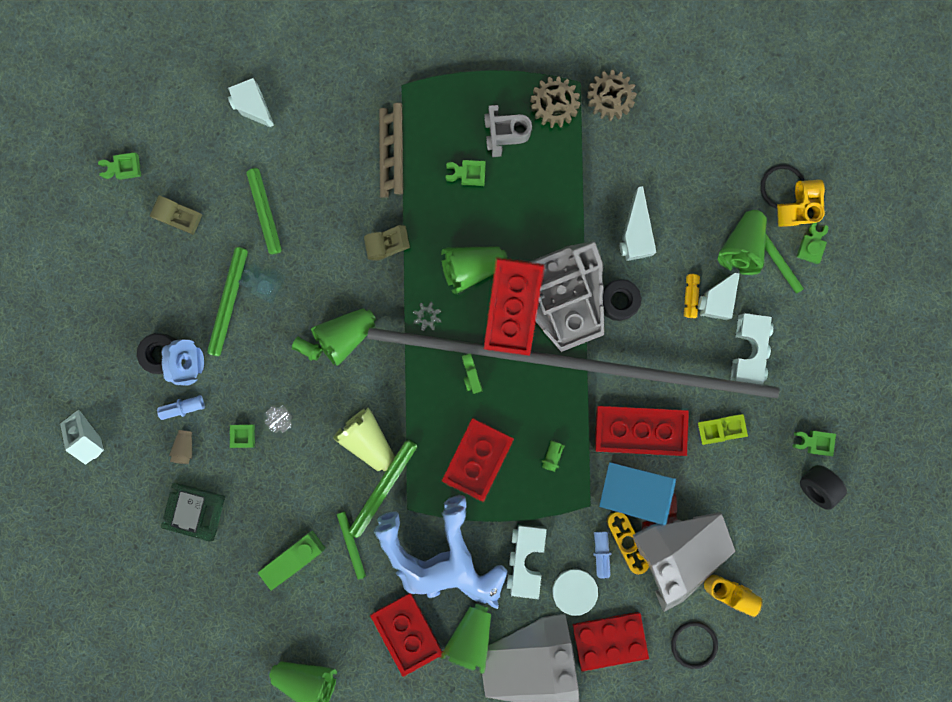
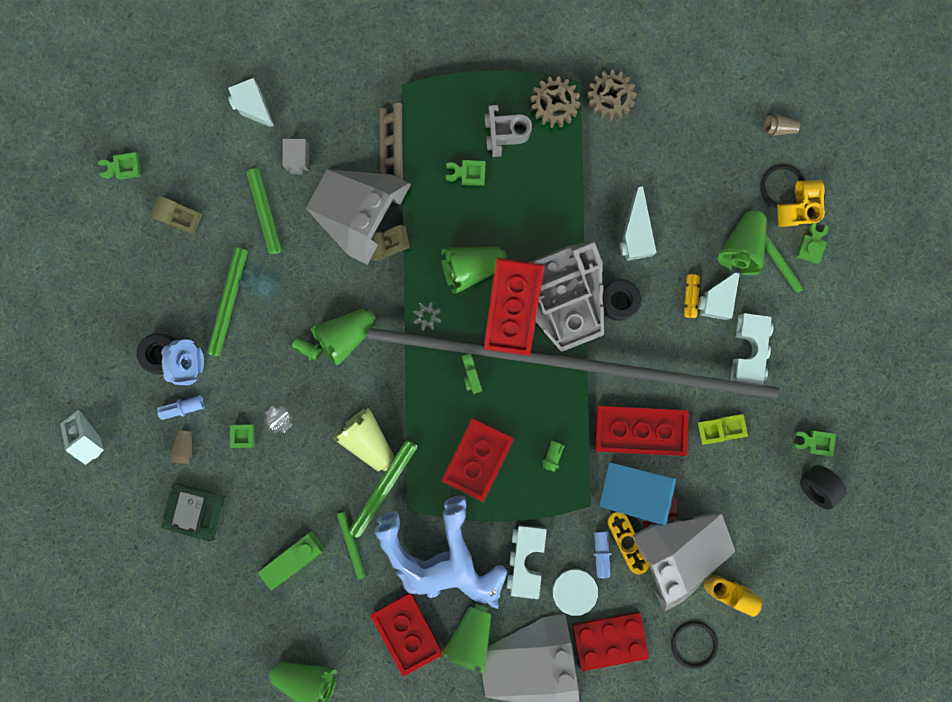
none -> light grey brick [282,139,309,174]
none -> light grey wedge [306,169,411,265]
none -> dark tan cone [764,113,800,136]

